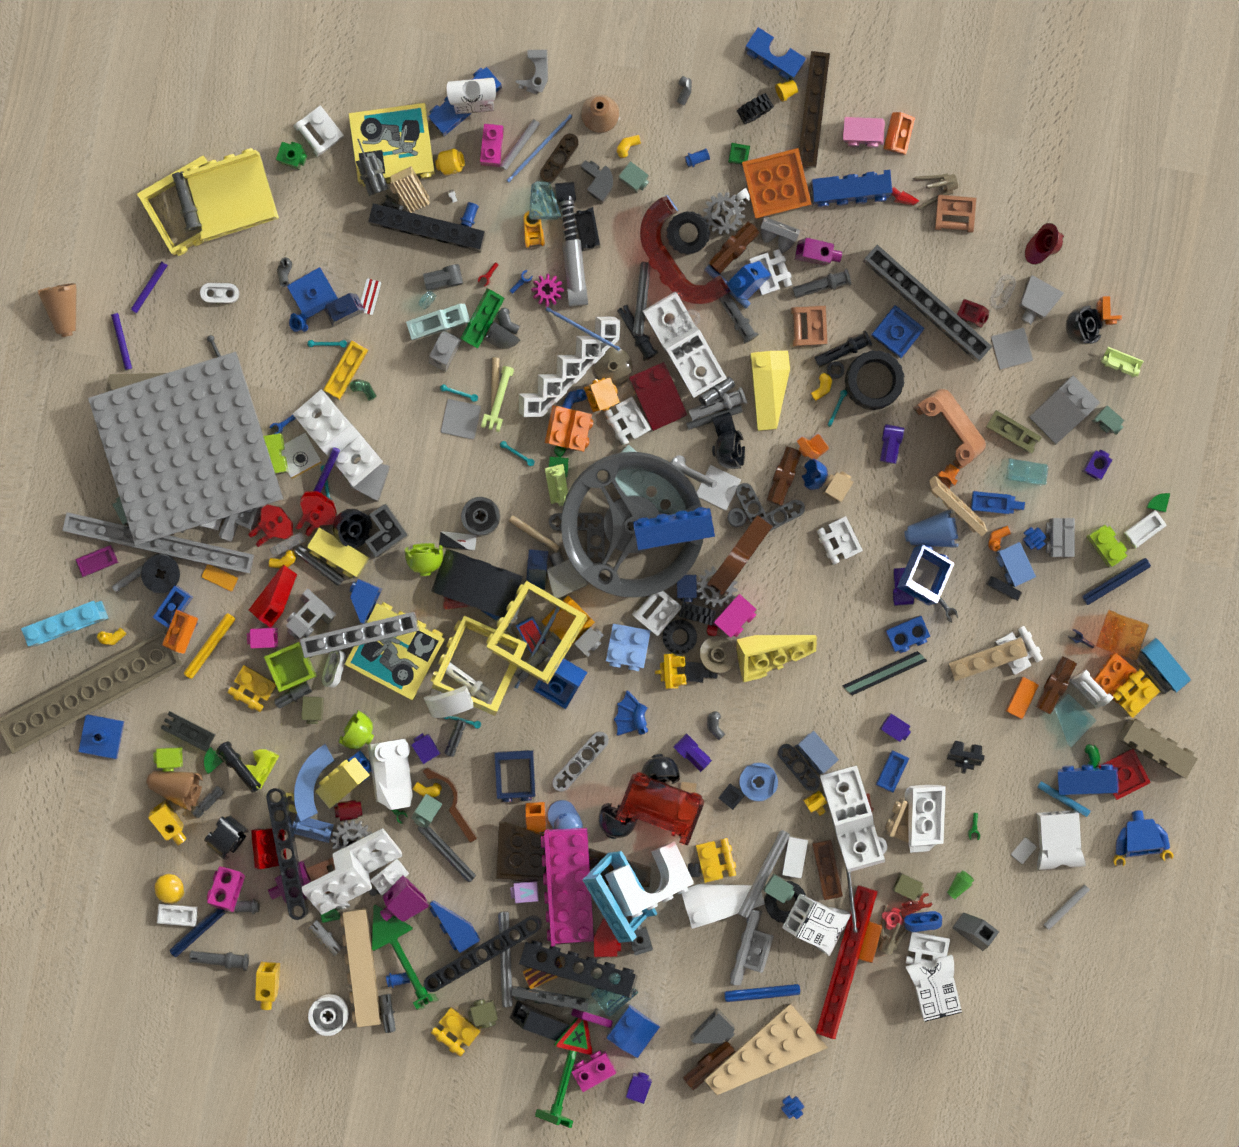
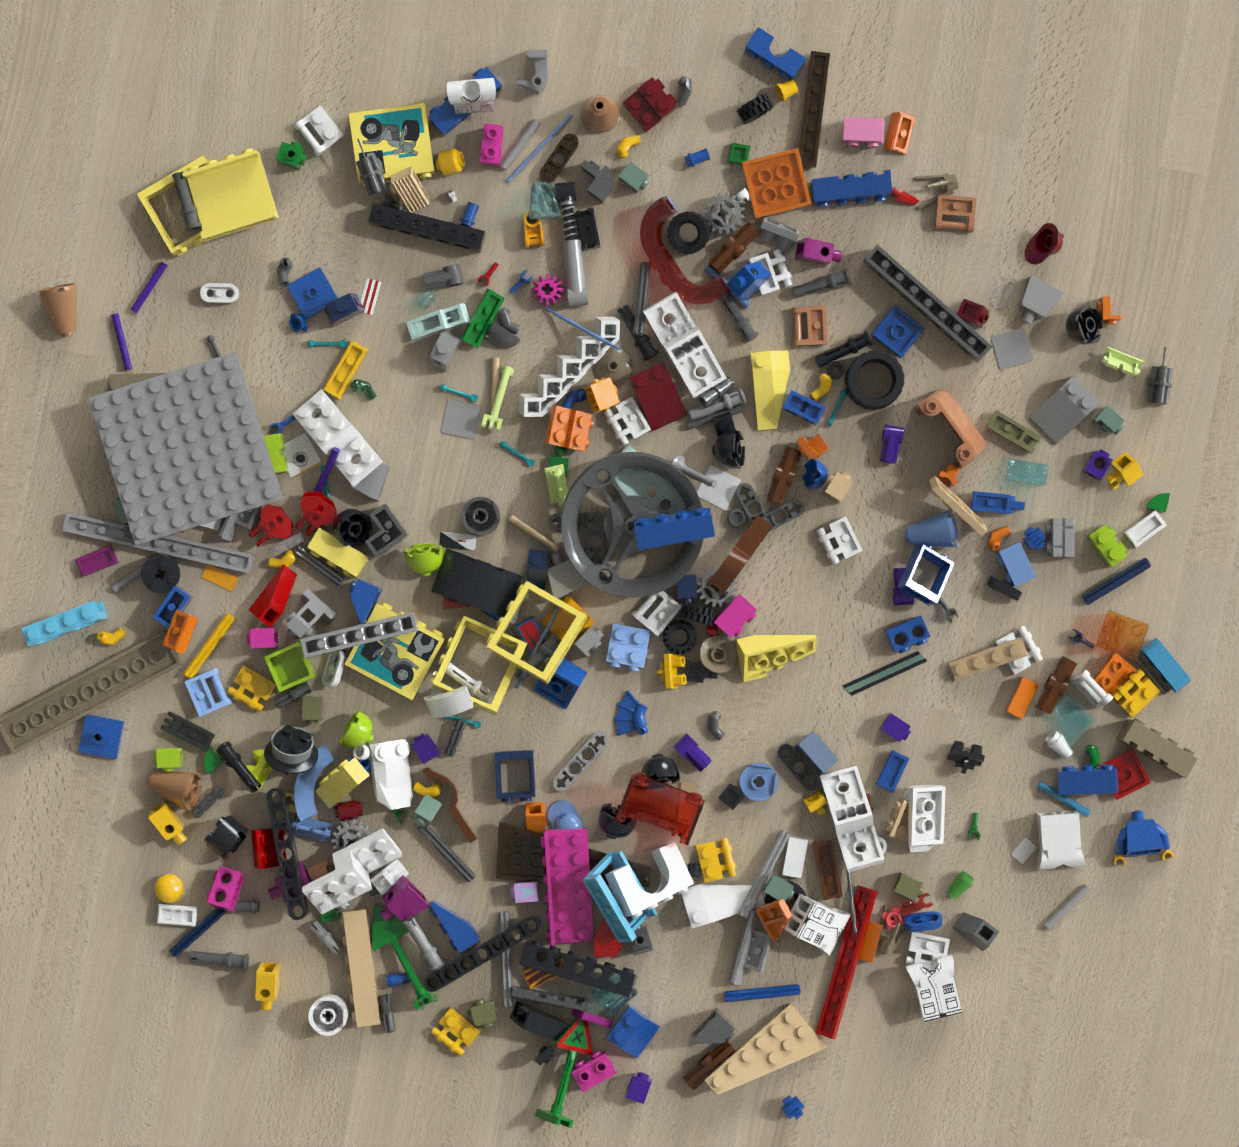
none -> light blue plate [185,668,232,717]
none -> black piece [264,725,318,776]
none -> white hinge [353,744,370,760]
none -> light grey pin [403,916,445,972]
none -> black plate [535,1044,554,1066]
none -> dark red plate [622,77,677,133]
none -> orange wing [755,899,792,942]
none -> blue brick [782,390,826,426]
none -> white cone [1045,730,1073,759]
none -> yellow brick [1106,452,1144,490]
none -> dark grey piece [1147,347,1172,405]

